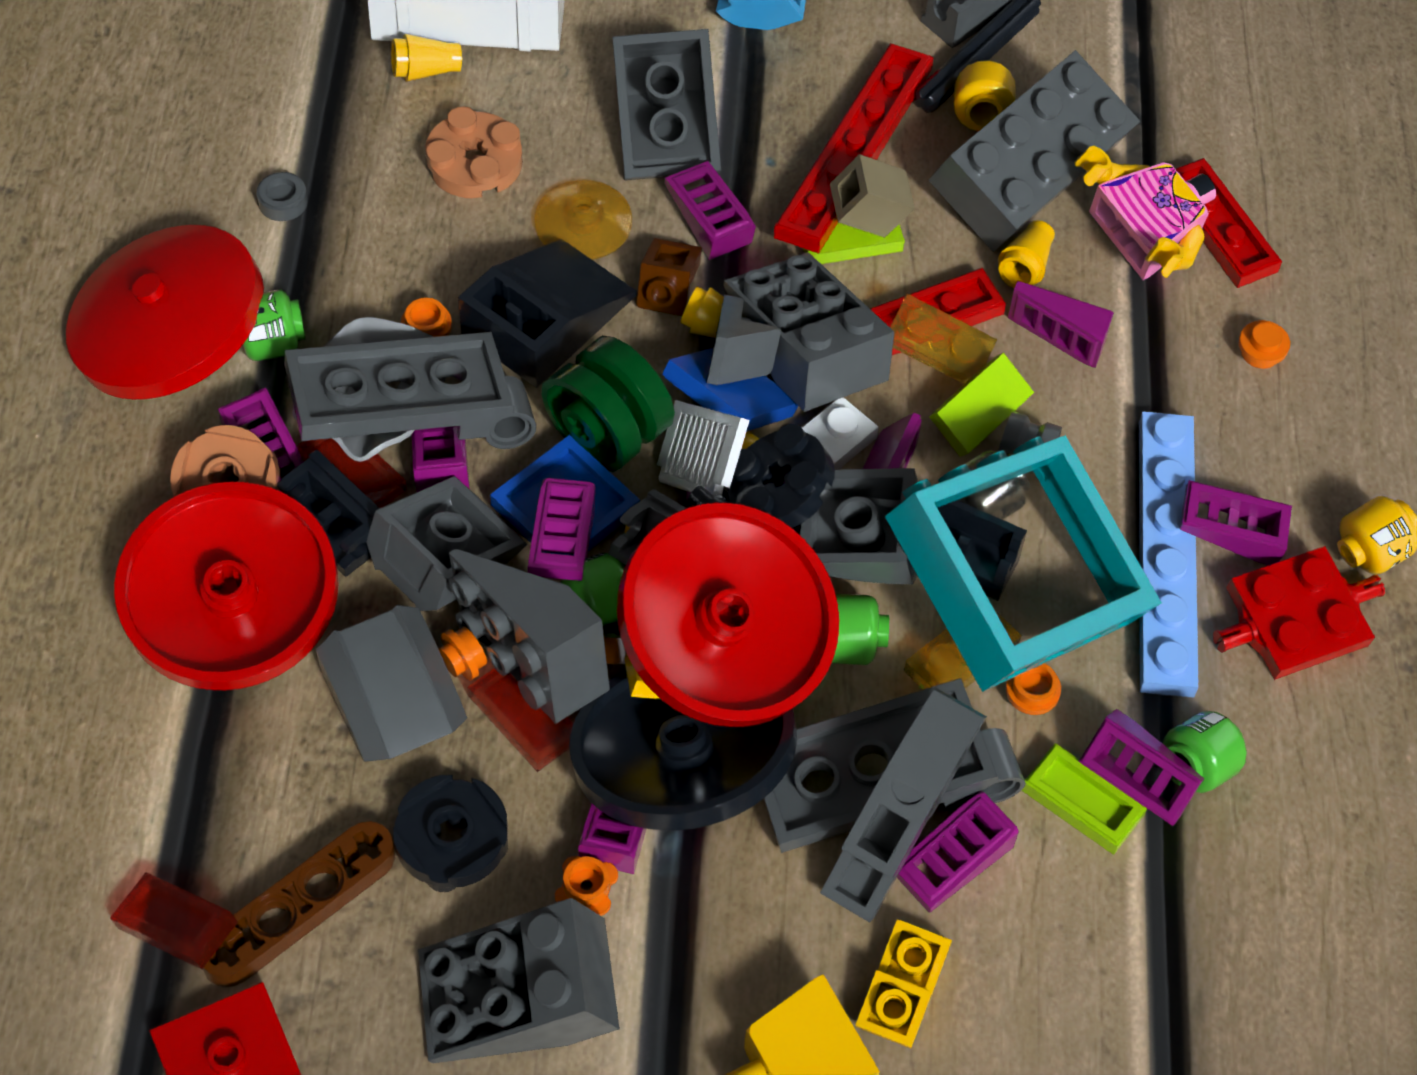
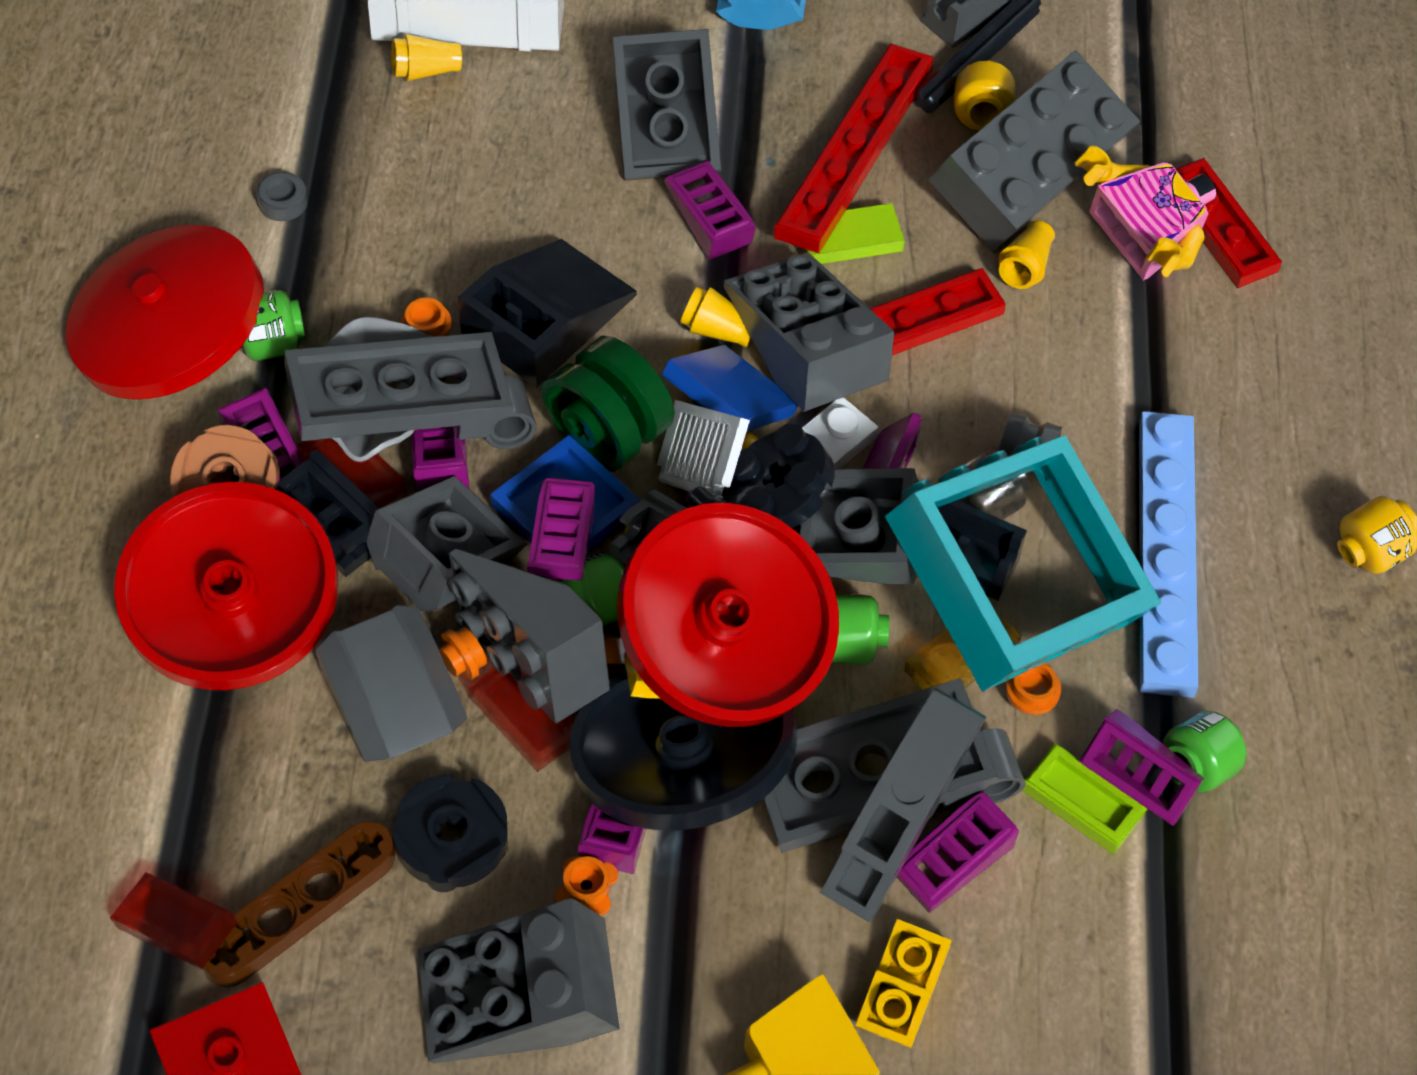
nougat plate [425,106,523,199] -> none
clear yellow dish [535,180,632,260] -> none
reddish brown bracket [637,238,702,316] -> none
dark grey slope [707,294,781,385] -> none
dark tan brick [830,154,915,238] -> none
clear yellow plate [890,294,997,384] -> none
lime tile [929,352,1034,457] -> none
magenta slope [1008,281,1114,368] -> none
magenta slope [1180,480,1292,565] -> none
red plate [1213,546,1385,680] -> none
orange plate [1239,320,1290,369] -> none

